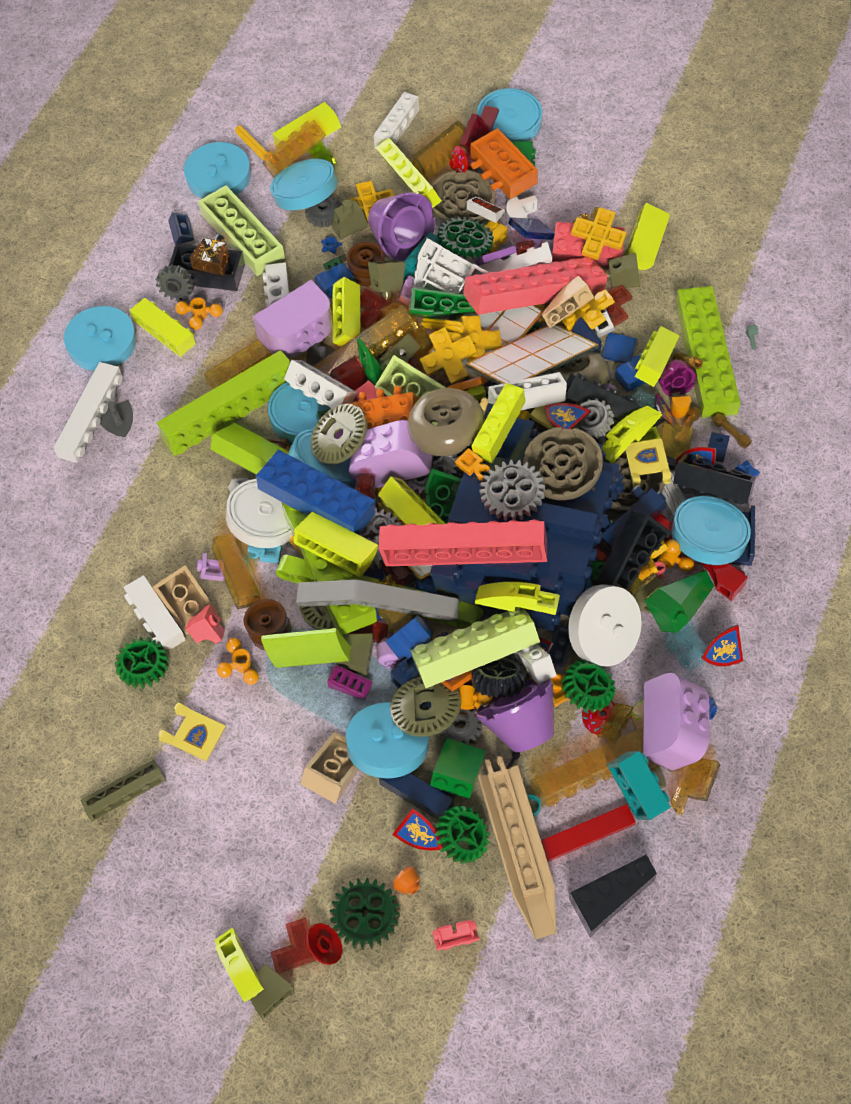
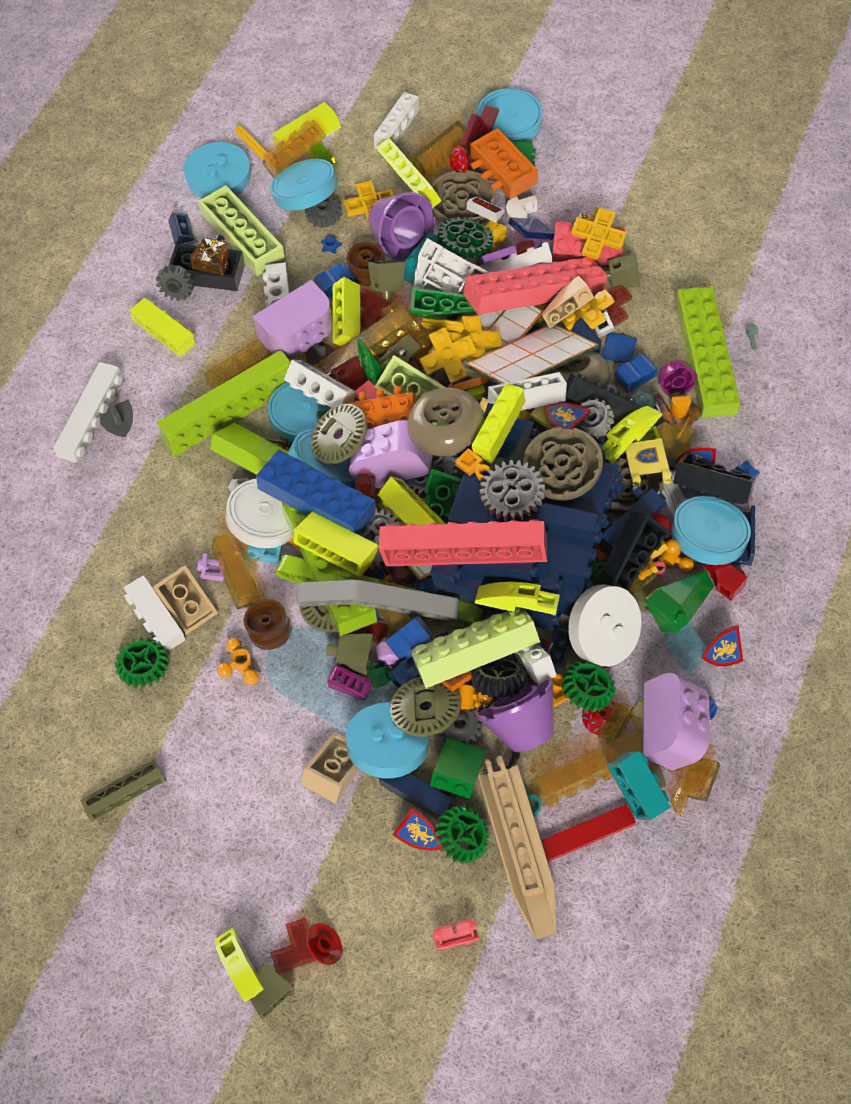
medium azure brick [64,306,137,371] -> none
light yellow flag [158,703,226,761] -> none
light orange piece [175,297,223,330] -> none
coral brick [185,604,225,644] -> none
lime slope [261,628,351,668] -> none
dark green tile [323,254,347,270] -> none
dark green gear [330,878,400,950] -> none
olive torso [332,199,368,240] -> none
orange cone [393,867,421,895] -> none
lavender bracket [398,276,415,305] -> none
black wedge [569,855,657,937] -> none
neon yellow brick [624,203,670,270] -> none
neon yellow brick [635,326,679,387] -> none
pearl gold bar [673,352,703,369] -> none
dark blue brick [708,432,730,463] -> none
pearl gold bar [712,413,752,449] -> none
none -> dark green piece [367,662,392,688]

